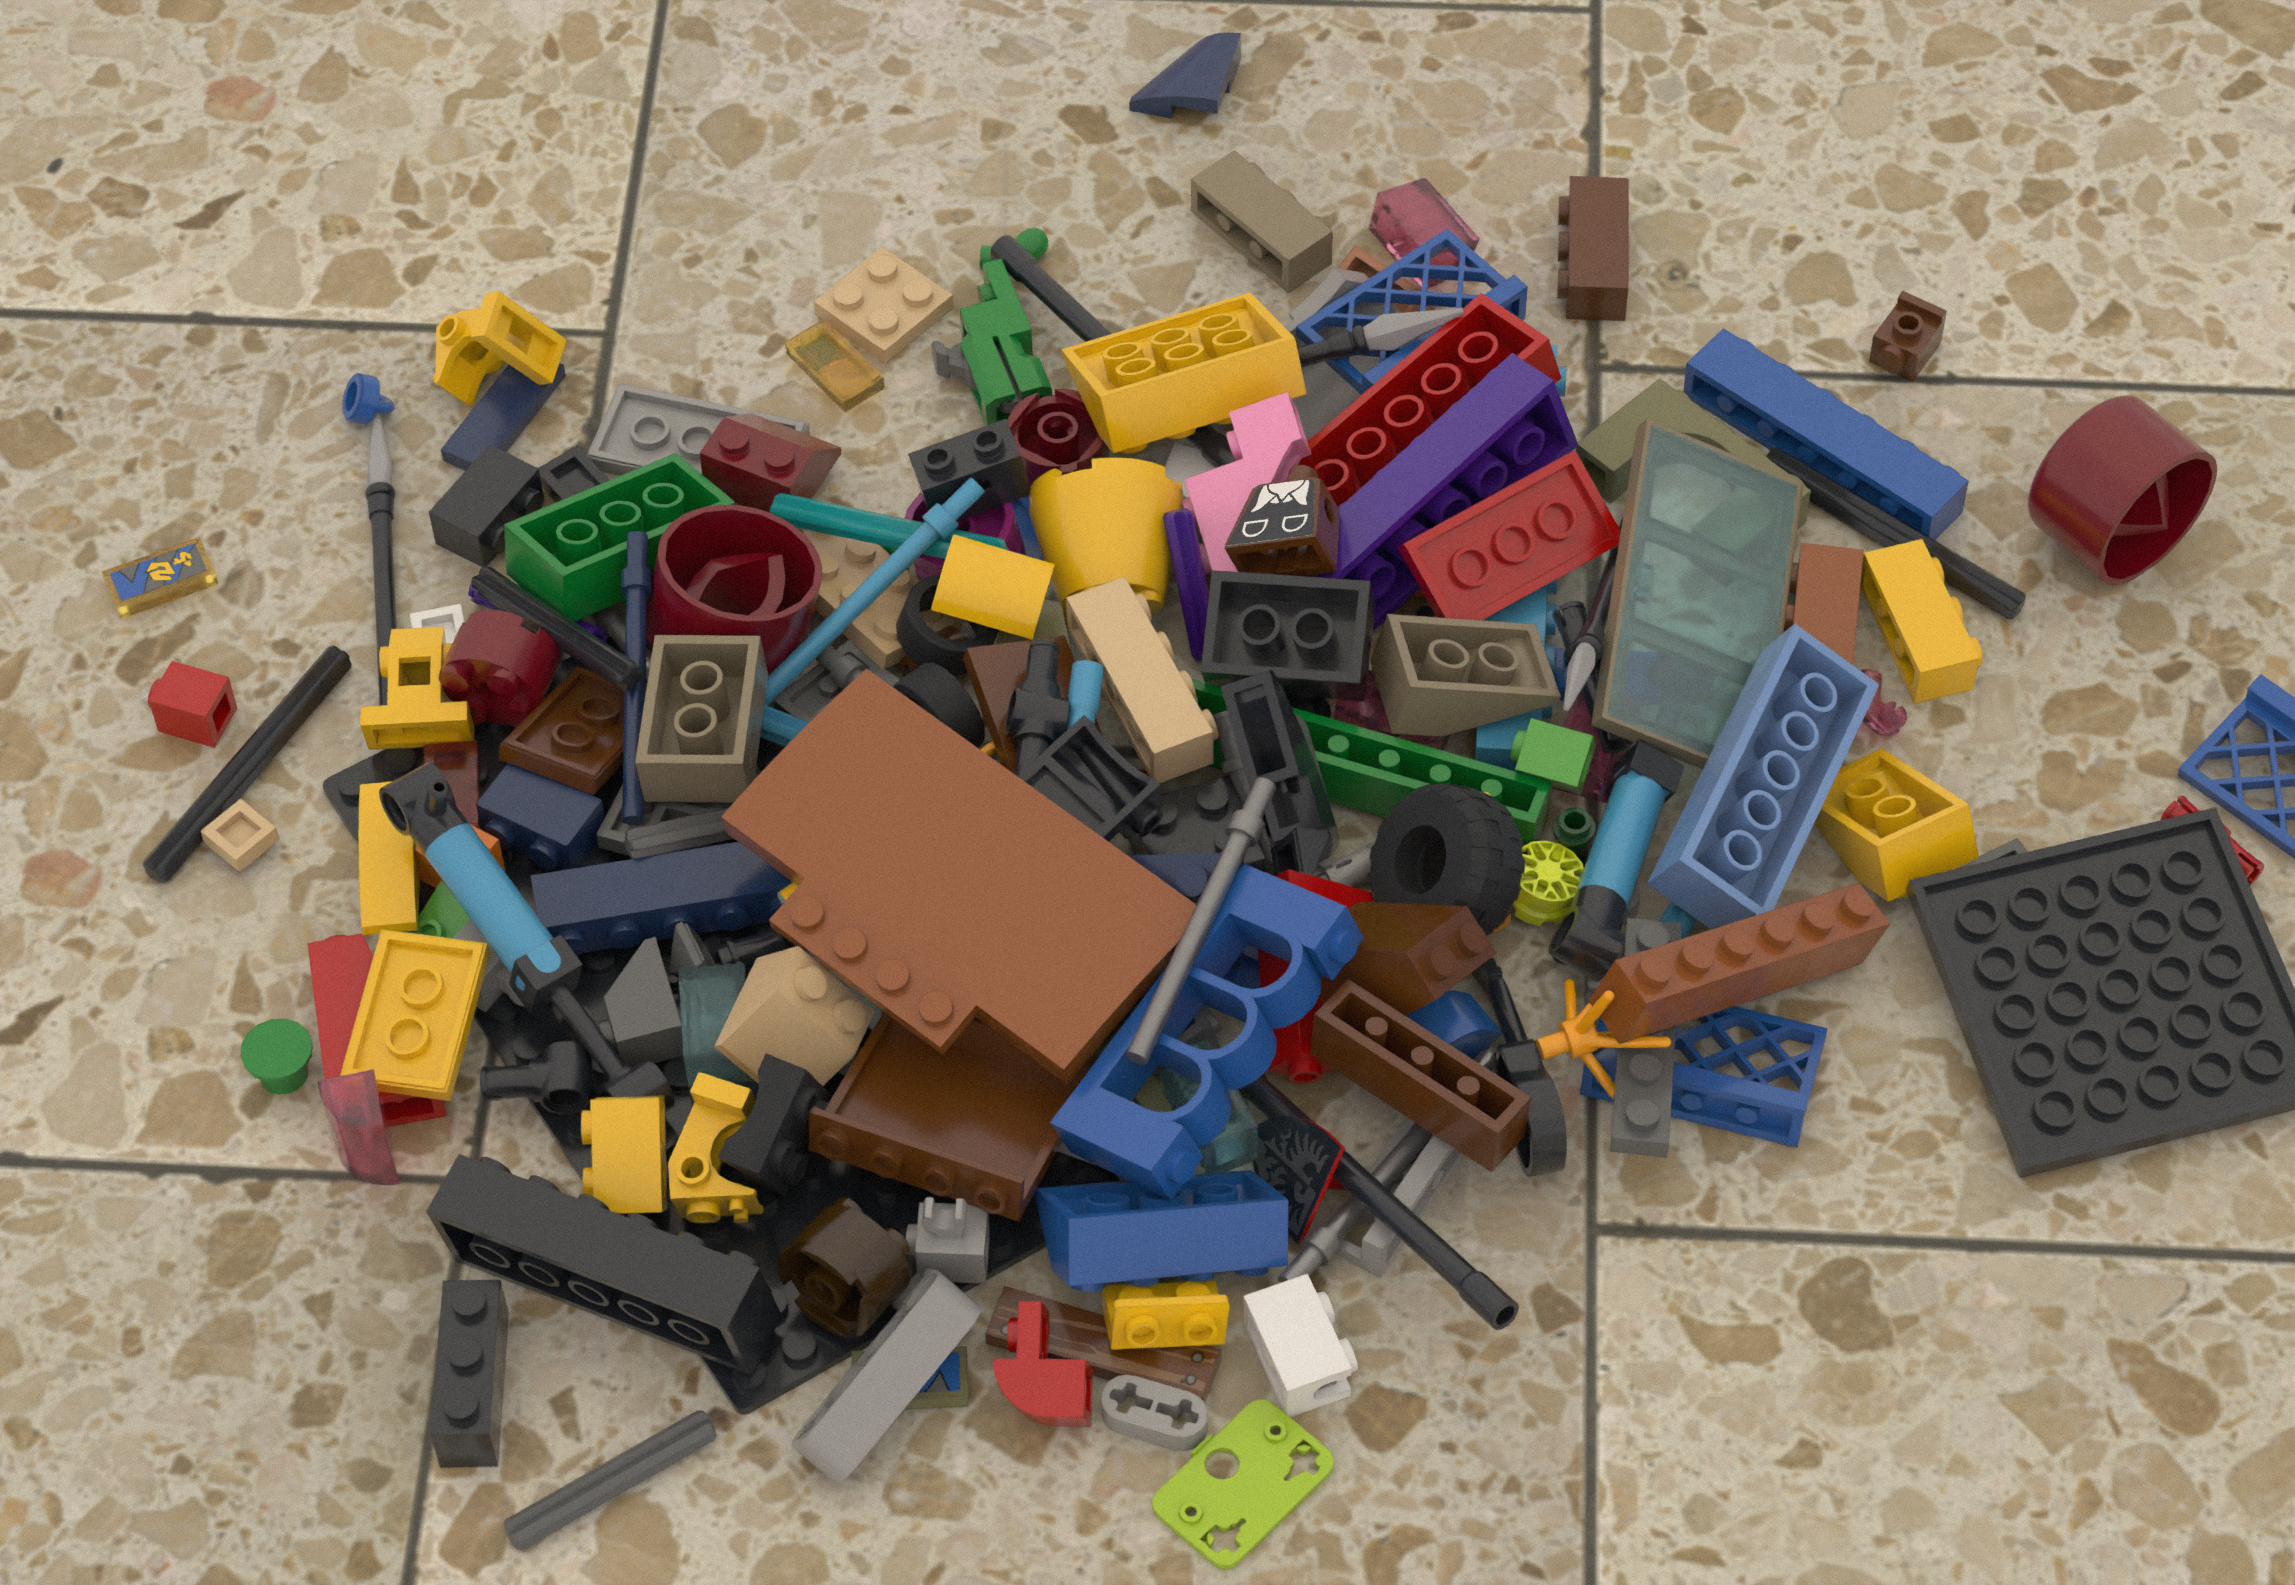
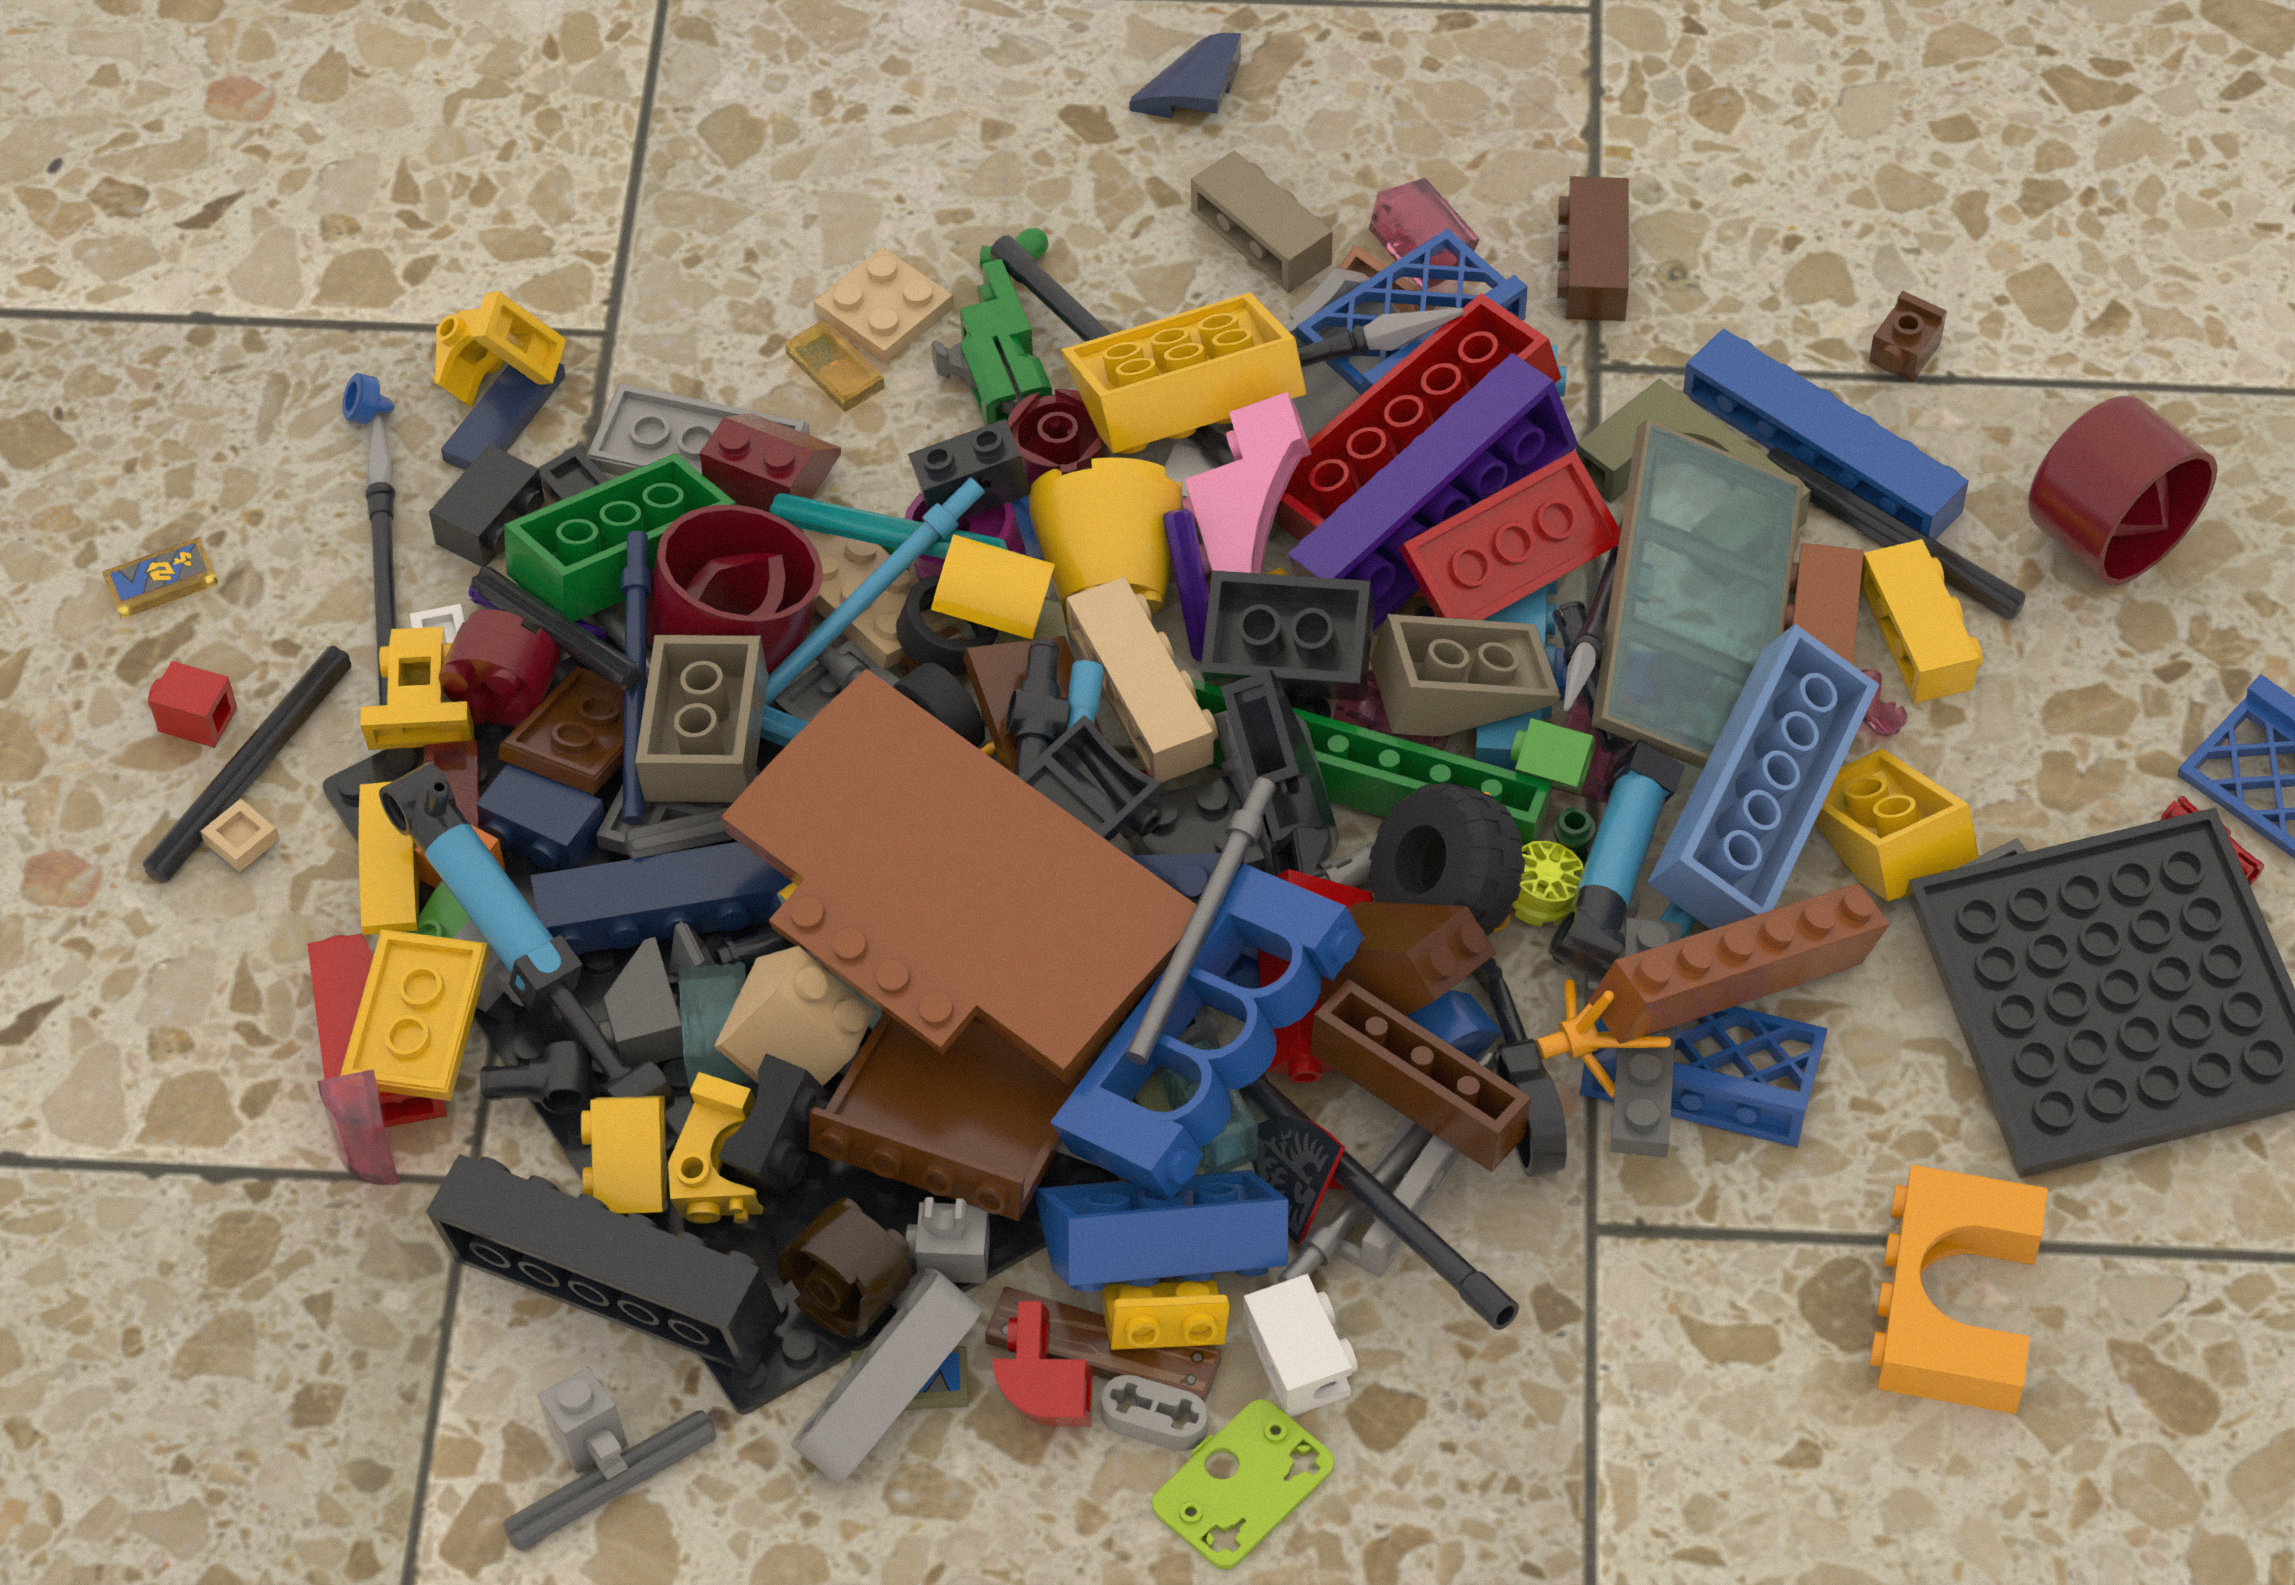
green piece [240,1019,313,1094] -> none
black brick [431,1280,509,1468] -> none
torso [1225,465,1340,576] -> none
none -> light grey brick [537,1366,628,1480]
none -> light orange arch [1869,1164,2048,1414]

